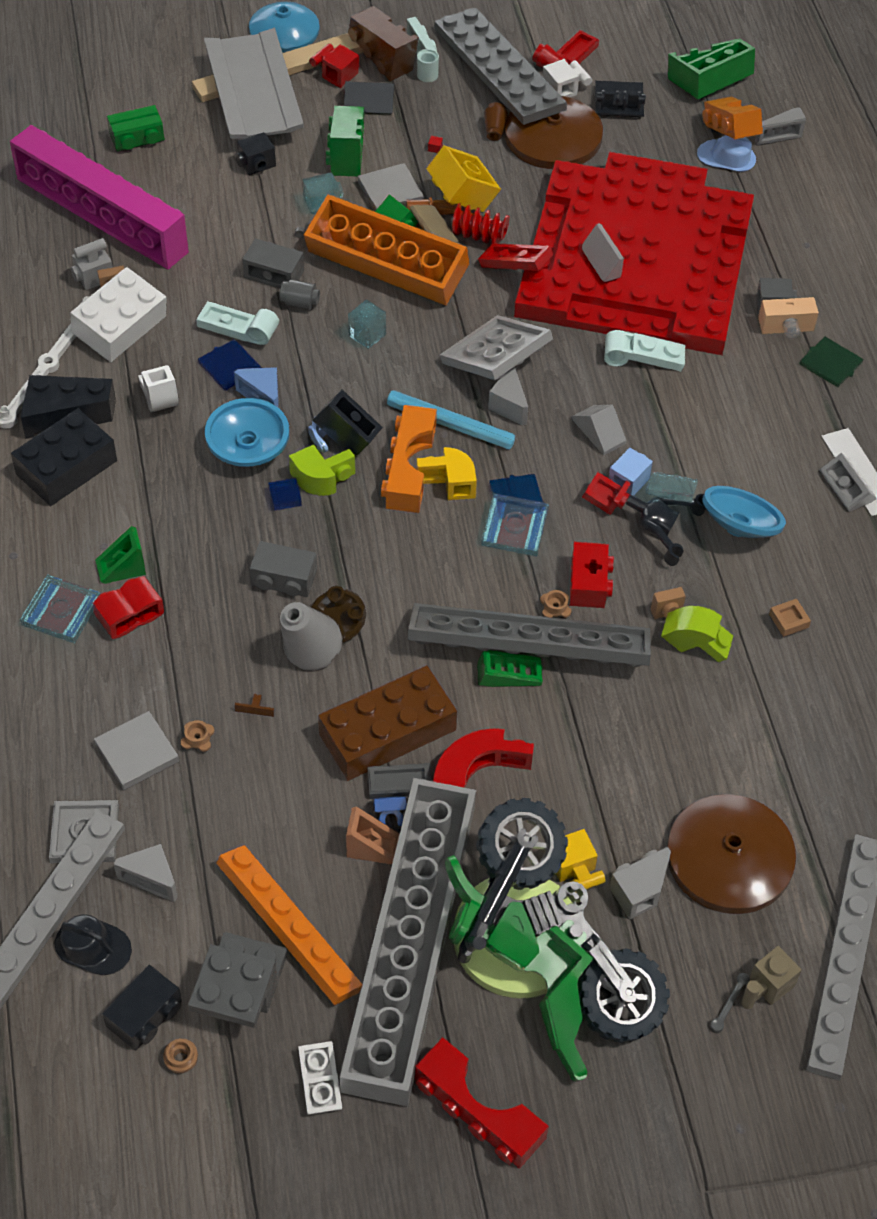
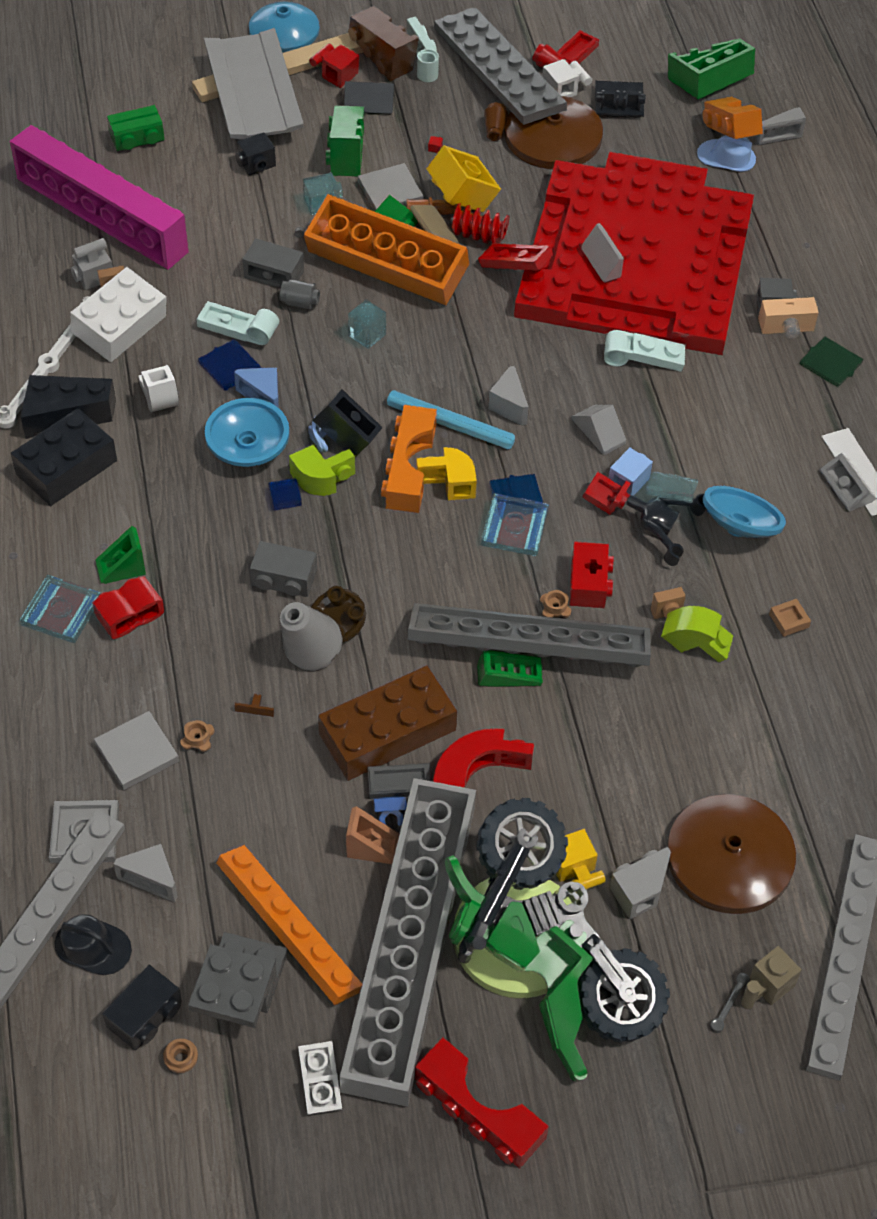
light grey plate [440,315,553,380] -> none

